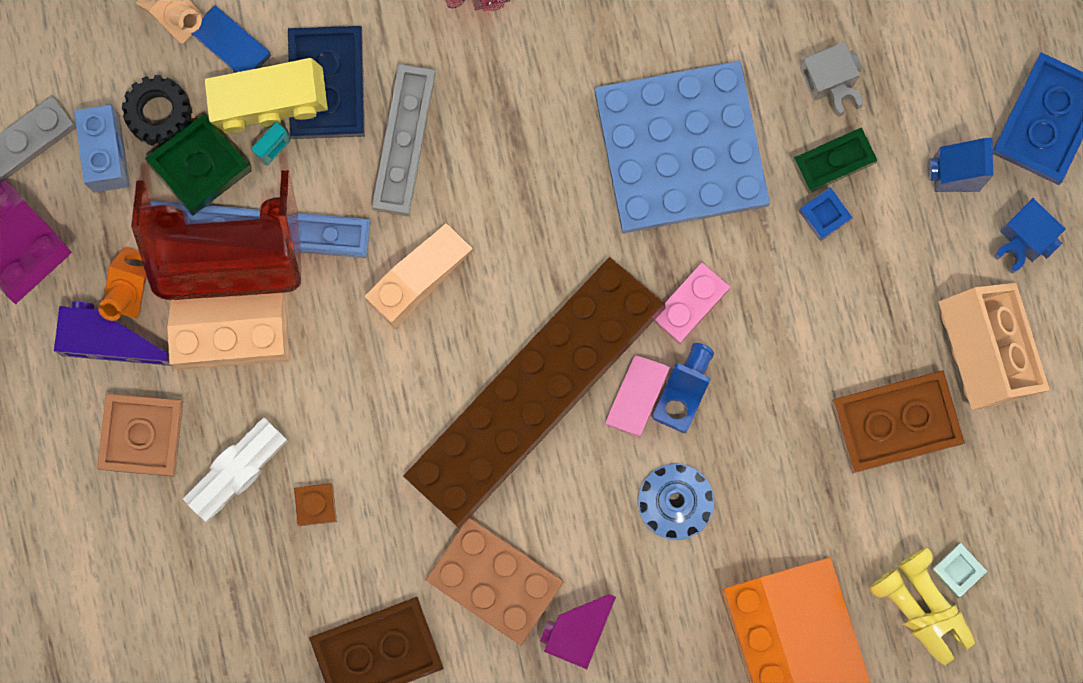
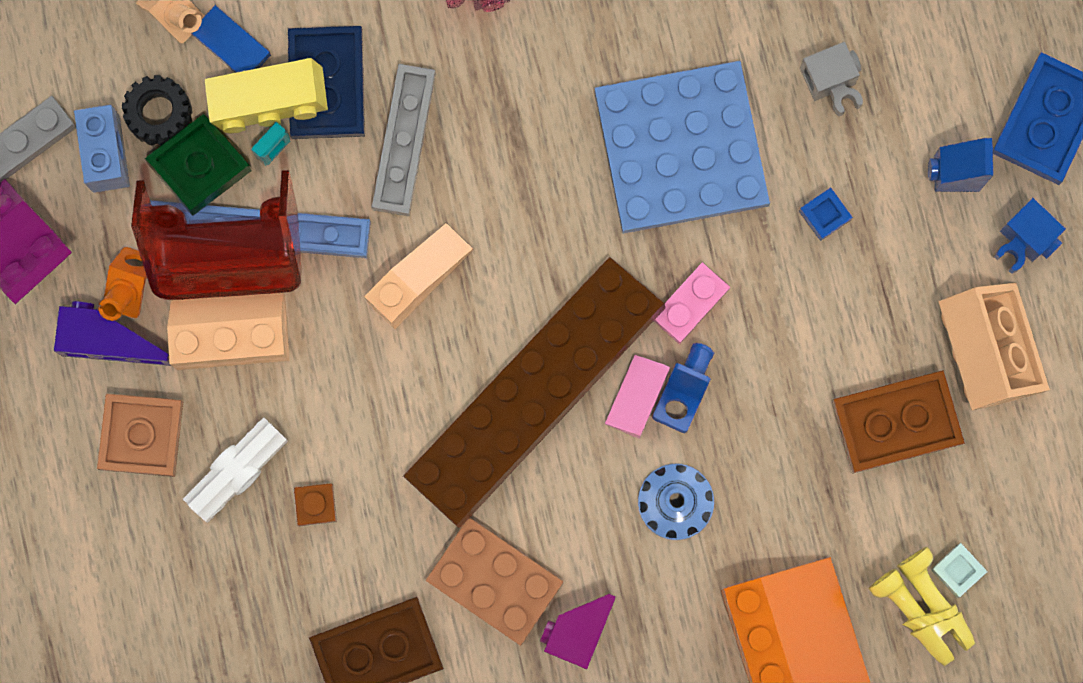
dark green plate [793,127,878,194] -> none

